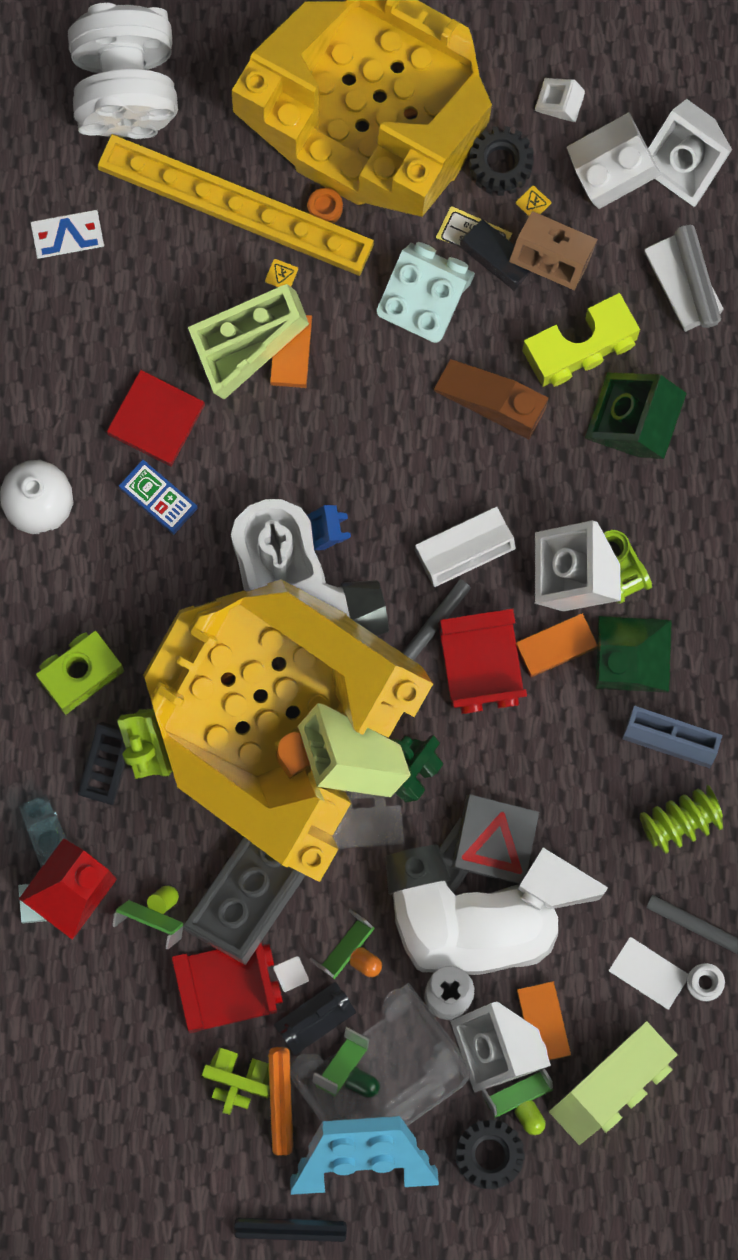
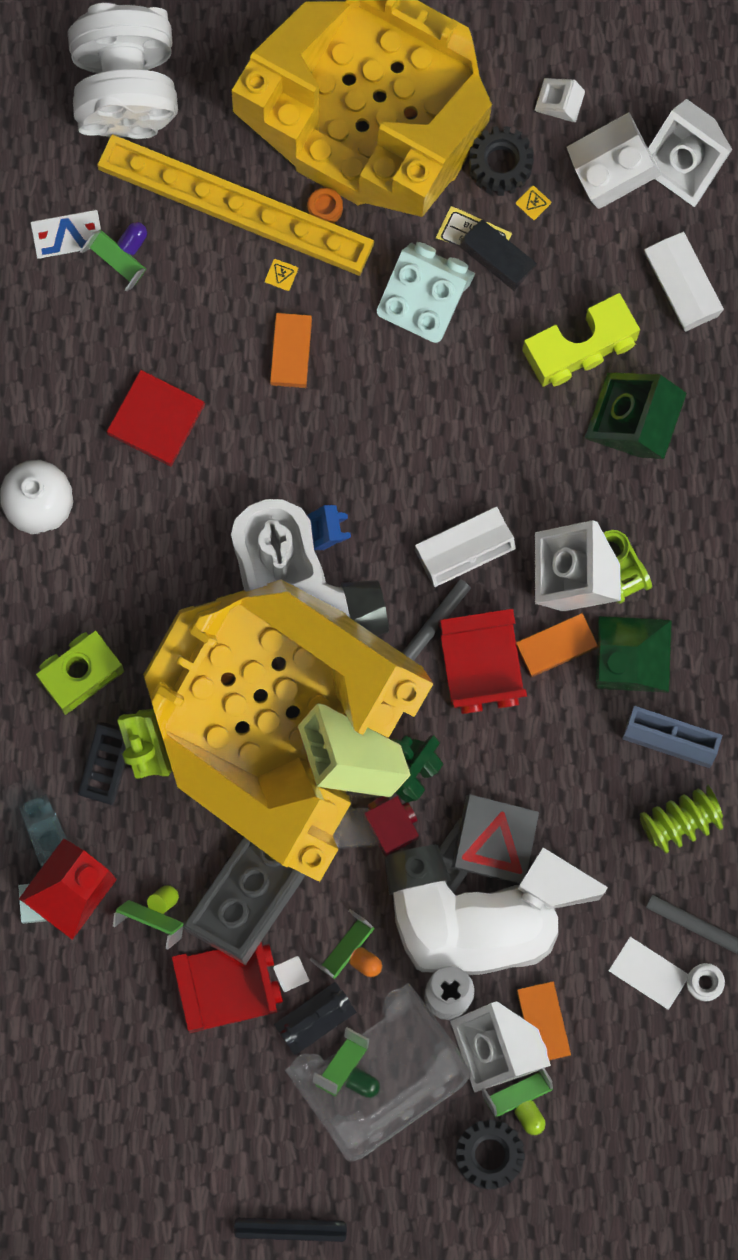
tile [119,460,198,535] -> none
yellowish green wedge [188,284,309,399] -> none
lime hips [202,1047,270,1115] -> none
orange axle [268,1047,293,1156] -> none
orange tile [276,732,310,779] -> none
medium azure wing [290,1116,439,1195] -> none
dark orange slope [434,359,548,440] -> none
medium nougat brick [509,211,598,290] -> none
yellowish green wedge [549,1021,678,1145] -> none
light grey axle [675,225,721,328] -> none
none -> piece [80,222,147,291]
none -> dark red brick [364,796,419,856]

